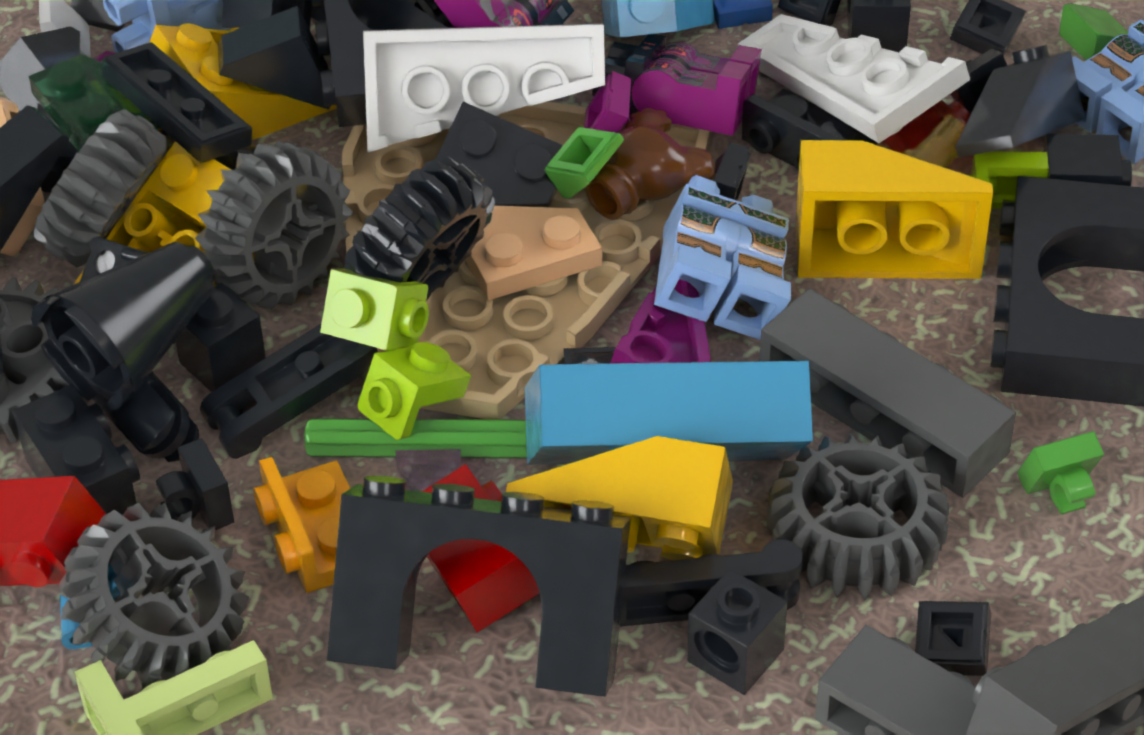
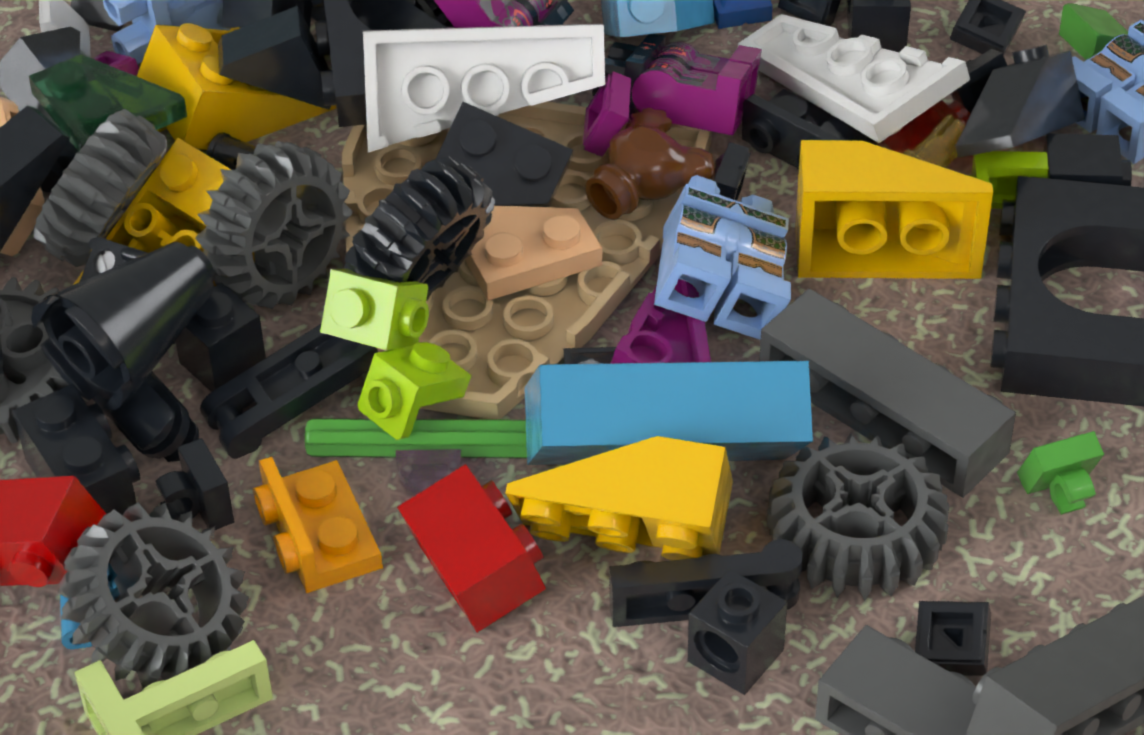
black tile [102,42,252,163] -> none
black arch [327,476,631,697] -> none
bright green slope [544,127,624,199] -> none

